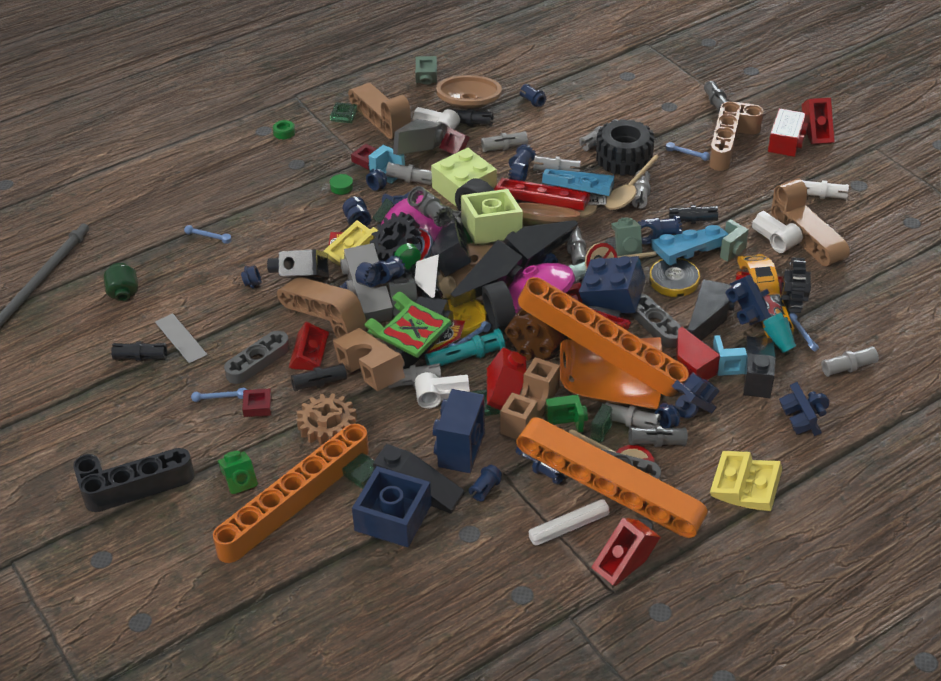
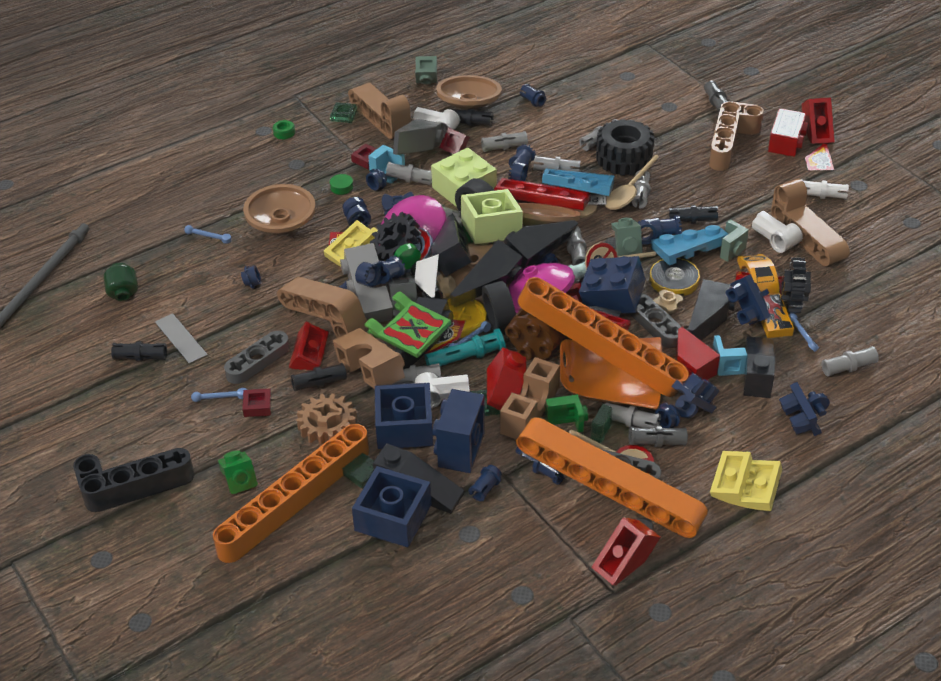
torso [267,249,329,279] -> none
clear green tile [373,198,394,224] -> none
dark grey connector [407,186,453,227] -> none
white axle [529,499,609,546] -> none
medium blue hinge [666,142,710,161] -> none
teal cone [763,312,796,353] -> none
none -> medium nougat dish [243,184,316,234]
none -> dark blue brick [375,383,433,449]
none -> tan plate [653,290,683,314]
none -> sticker [805,144,834,170]

